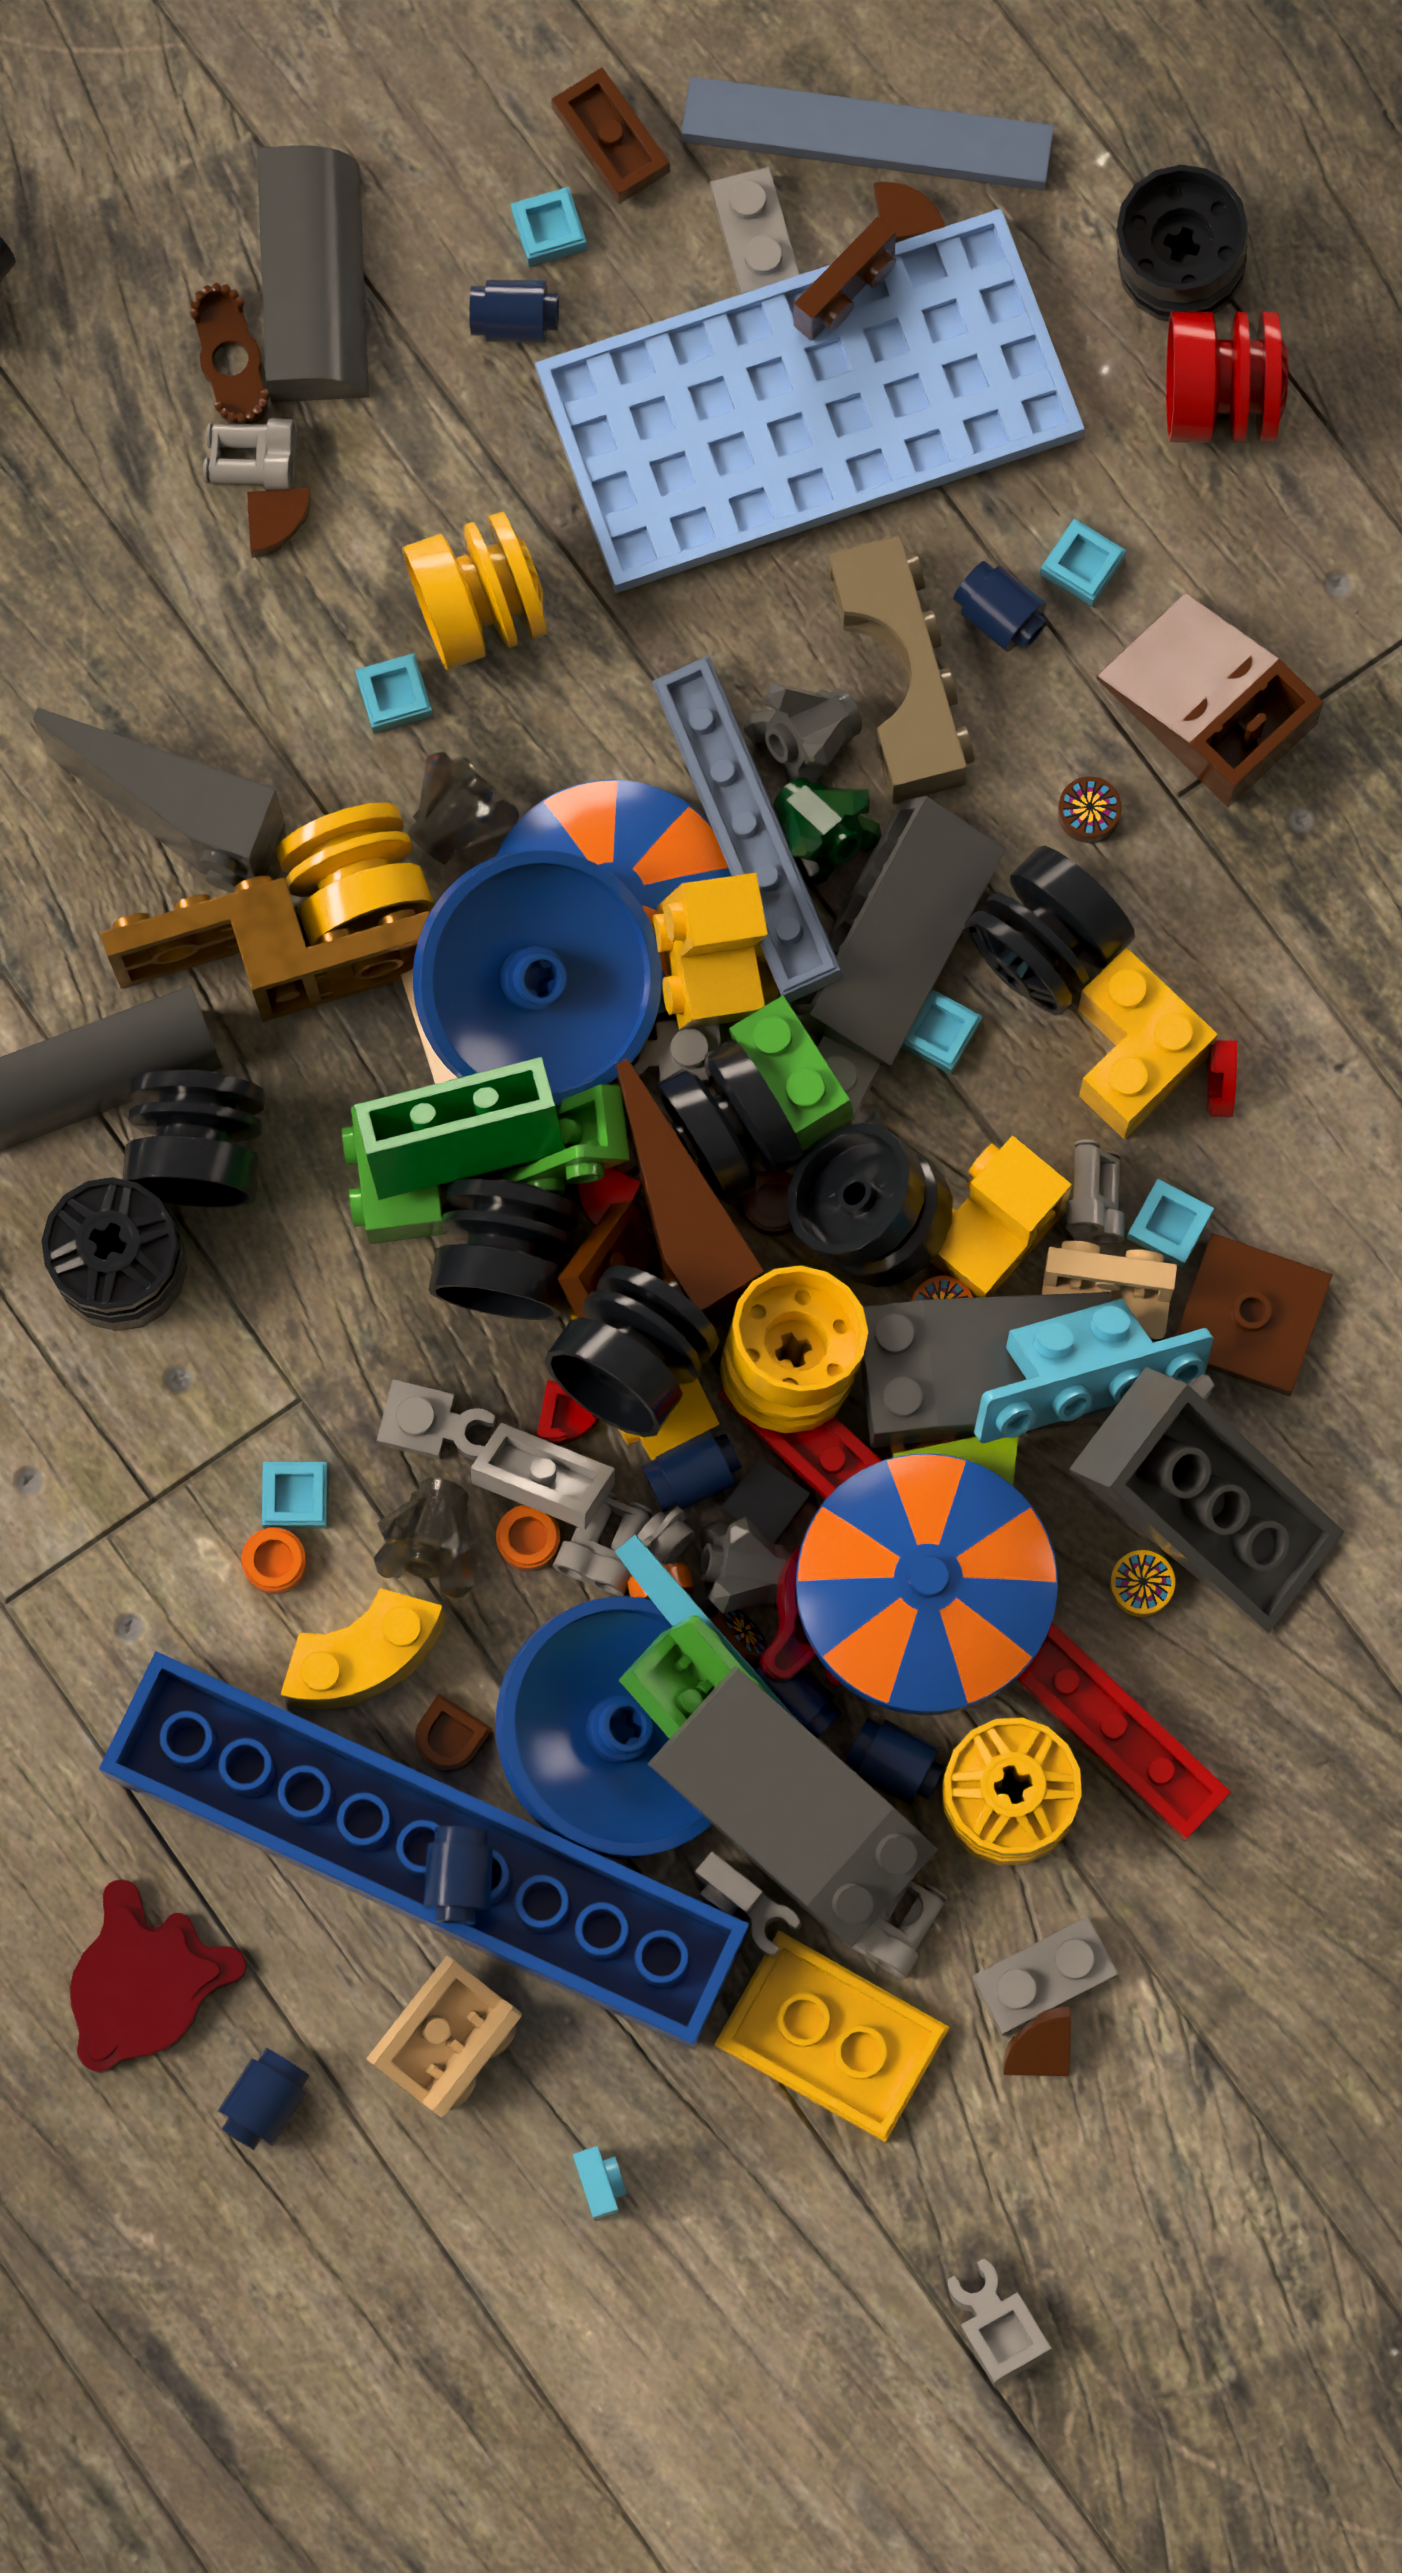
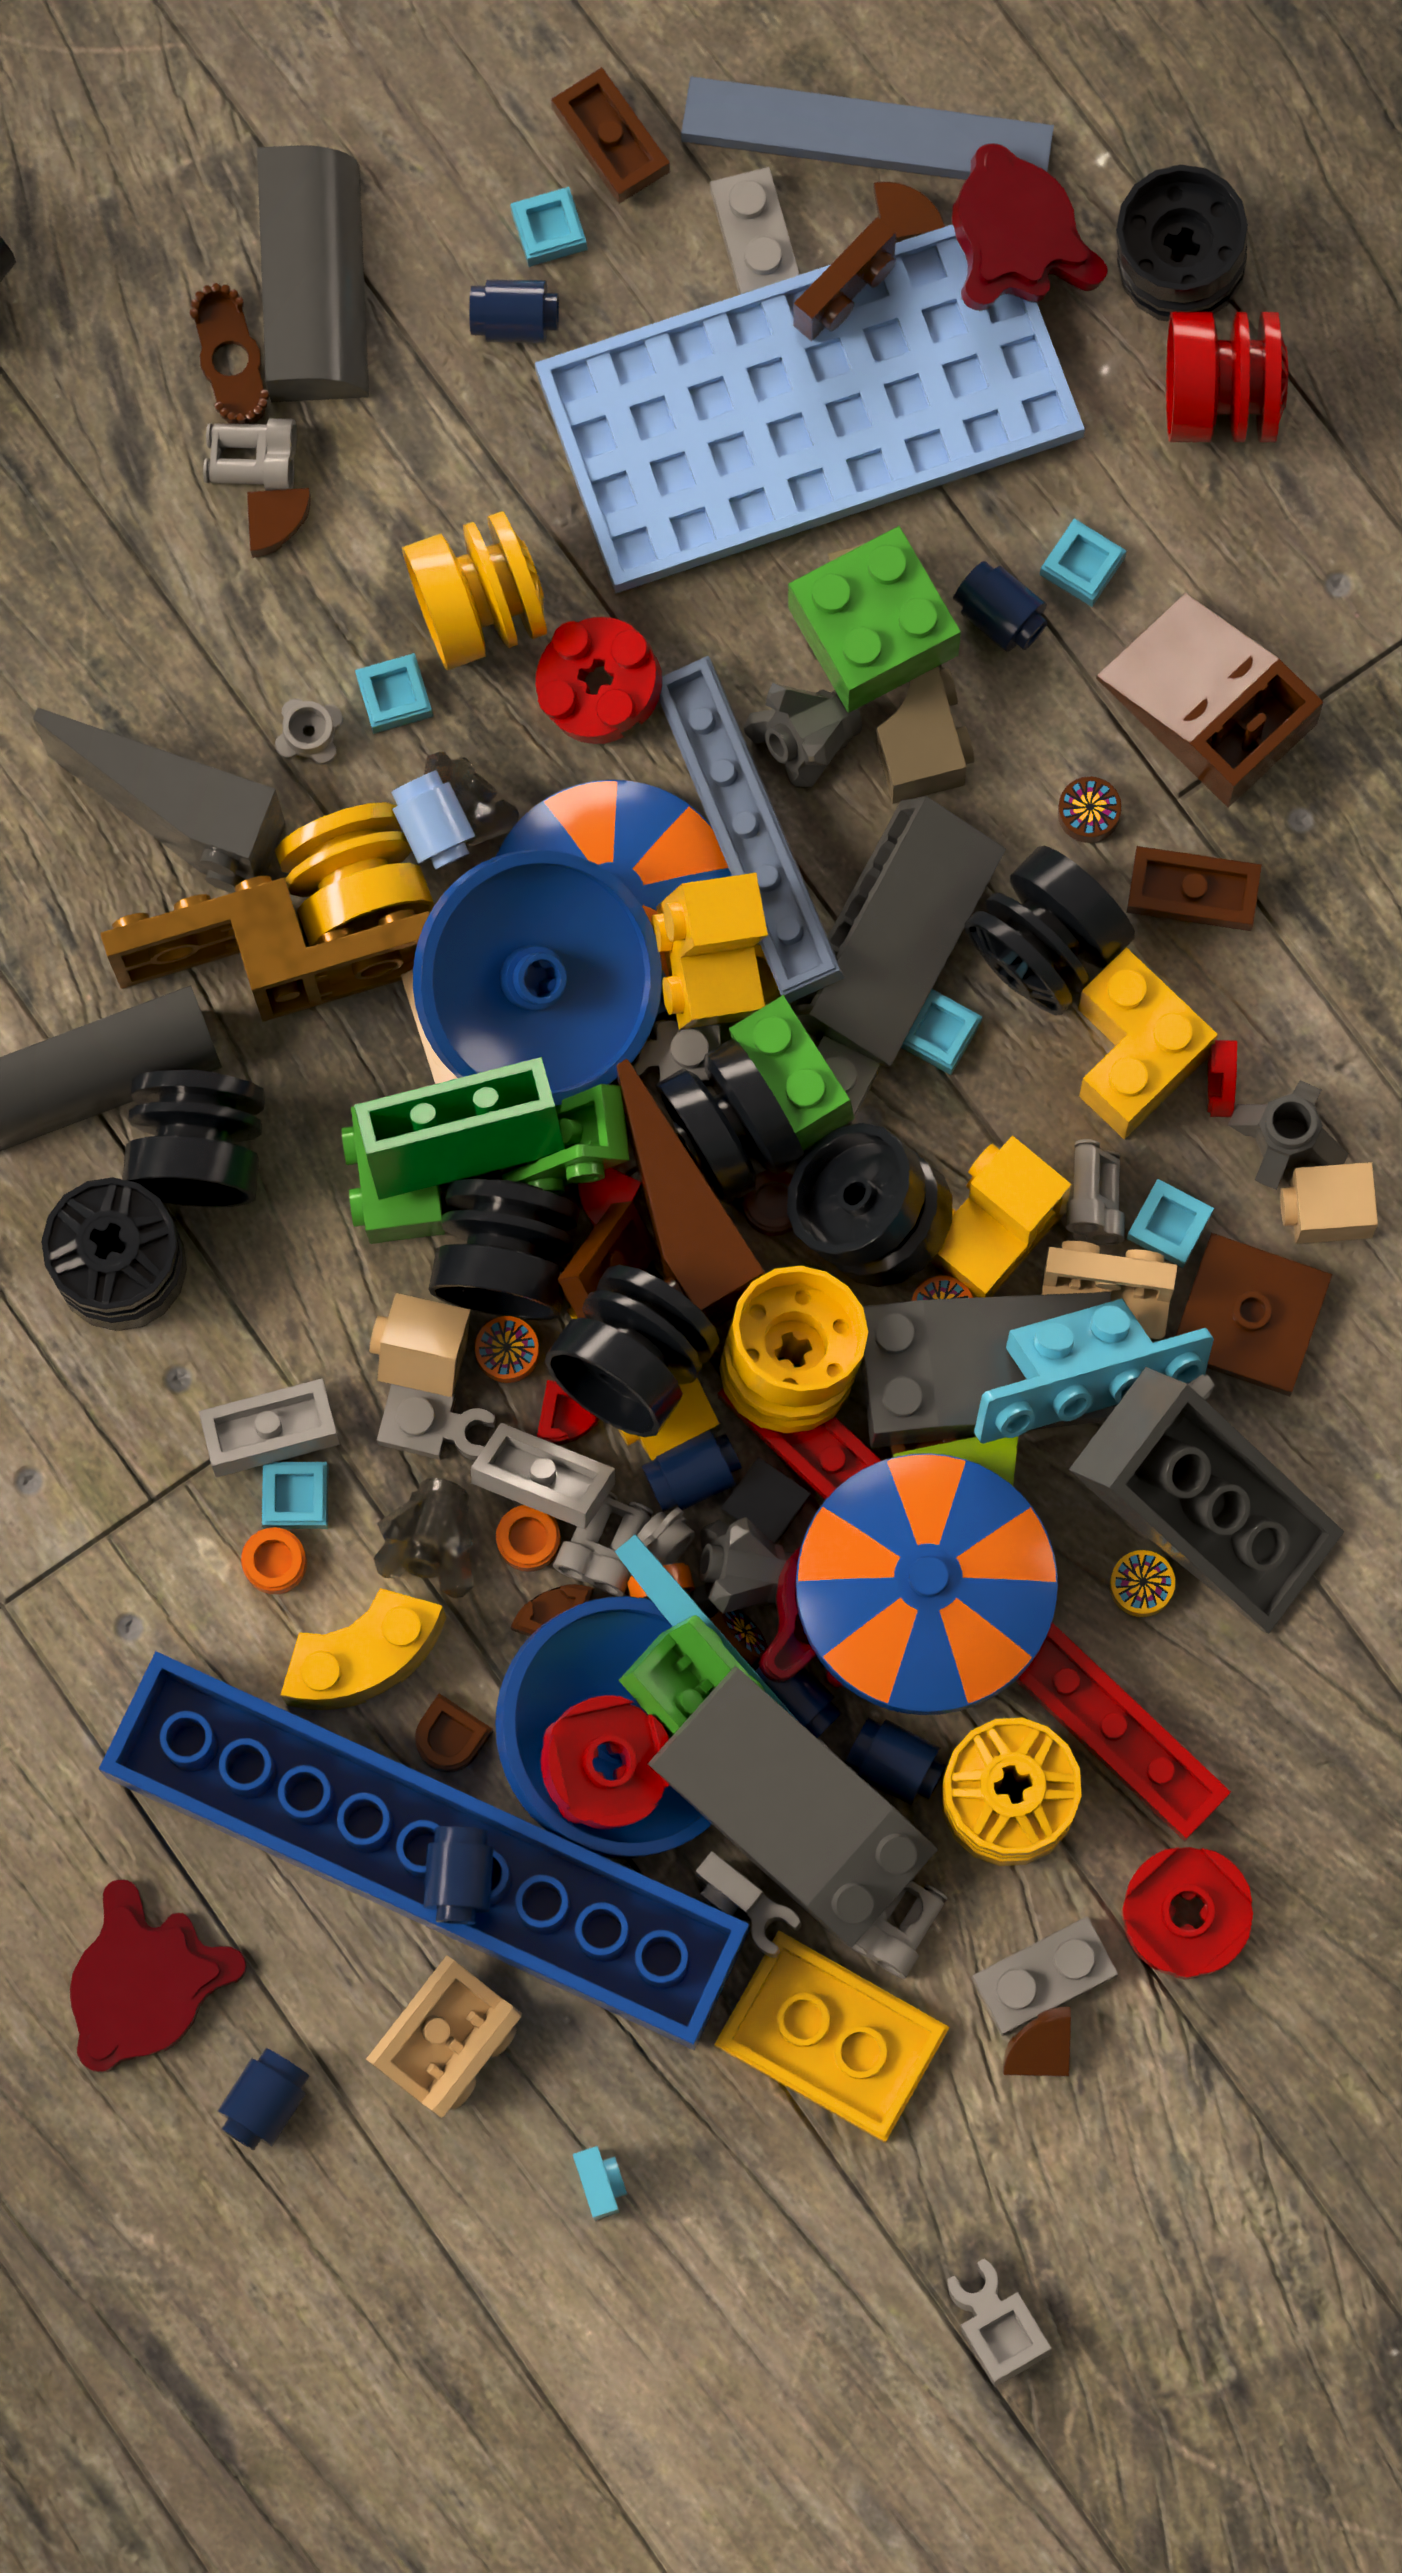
dark green rock [773,778,882,884] -> none
none -> light grey plate [199,1378,340,1478]
none -> light grey plate [275,699,343,765]
none -> tan brick [369,1293,470,1397]
none -> light blue brick [391,770,476,870]
none -> tile [475,1316,539,1383]
none -> reddish brown tile [511,1584,594,1637]
none -> red plate [535,617,662,744]
none -> red plate [541,1695,669,1829]
none -> bright green brick [788,526,961,713]
none -> dark red tile [952,143,1108,311]
none -> red plate [1121,1847,1253,1980]
none -> reddish brown plate [1126,846,1262,931]
none -> dark grey rock [1228,1080,1349,1190]
none -> tan brick [1280,1162,1378,1244]

